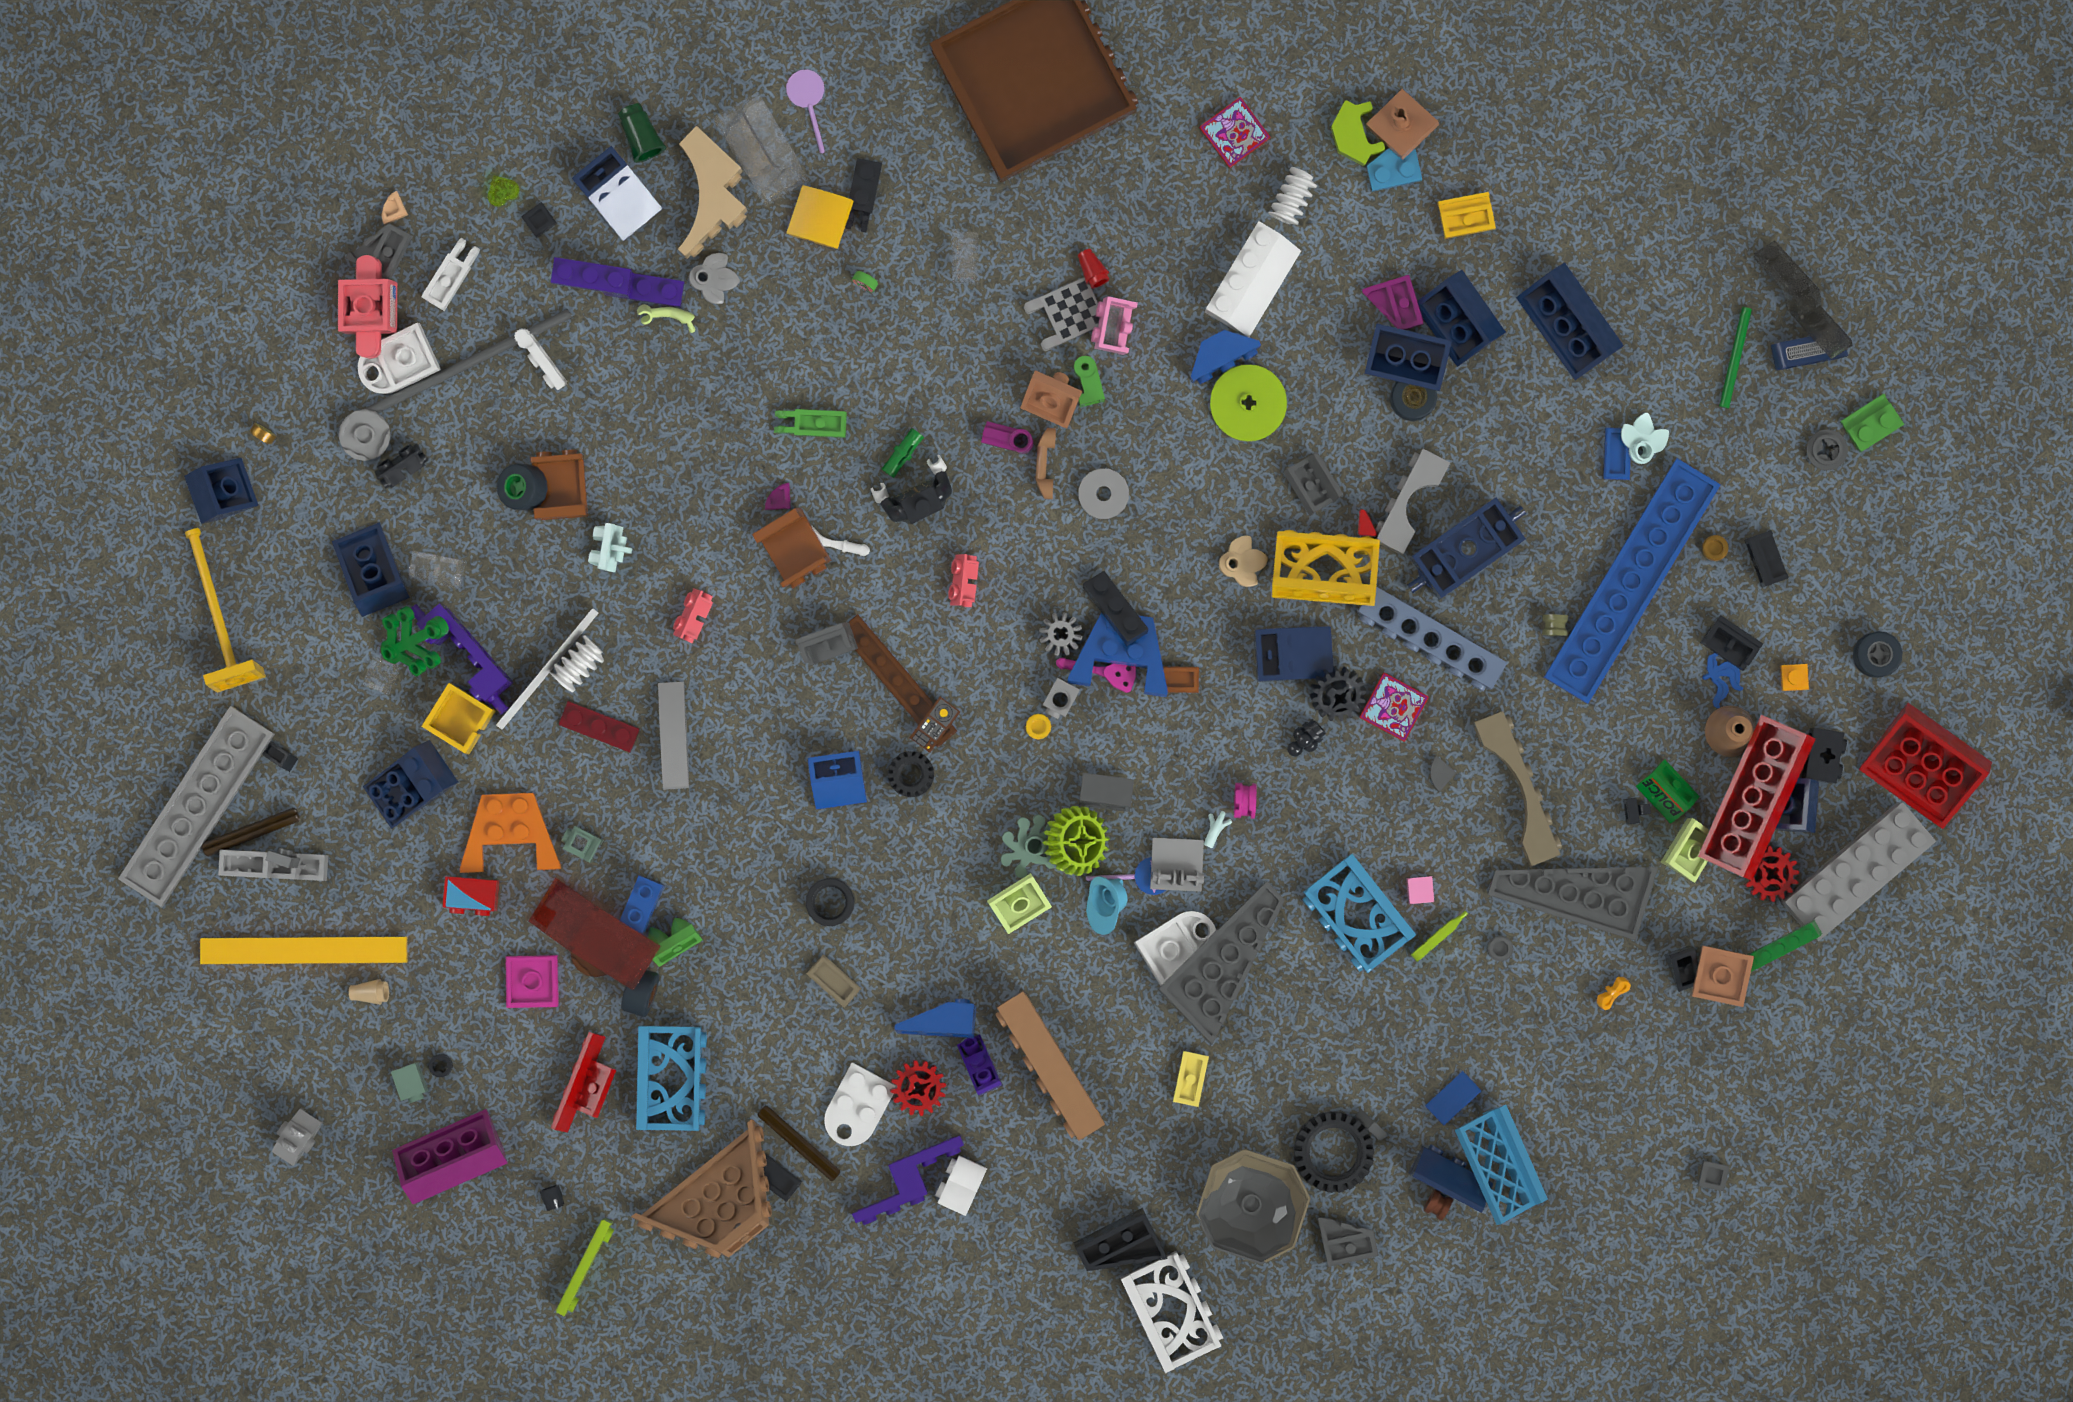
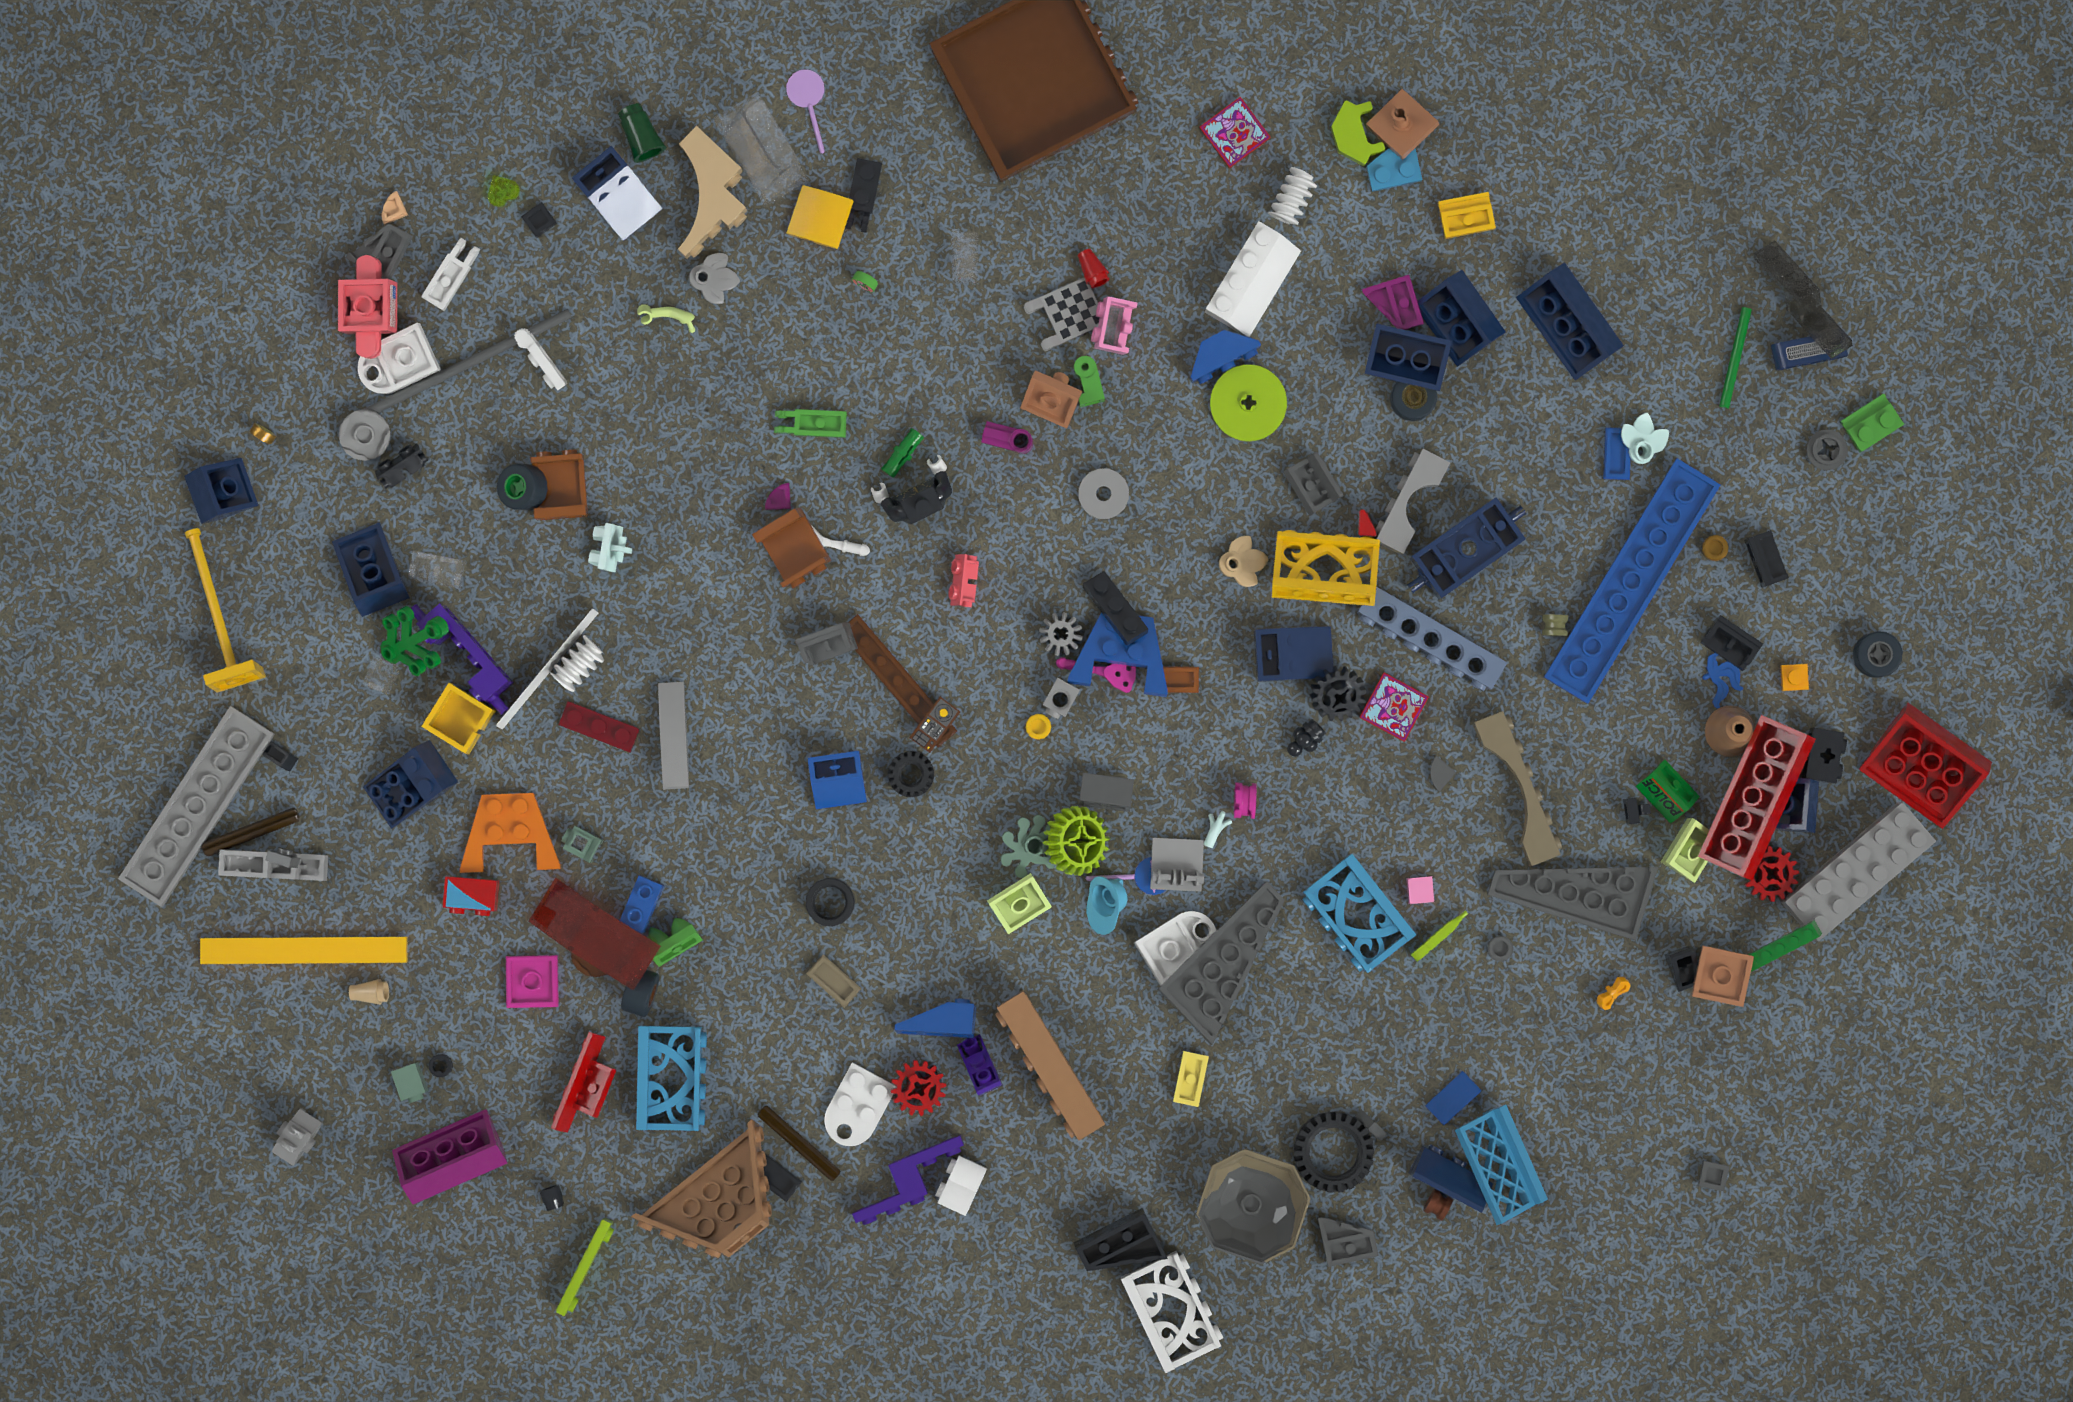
dark purple bracket [550,257,685,308] -> none
coral hinge [673,588,713,643] -> none
medium nougat bar [1035,428,1056,499] -> none

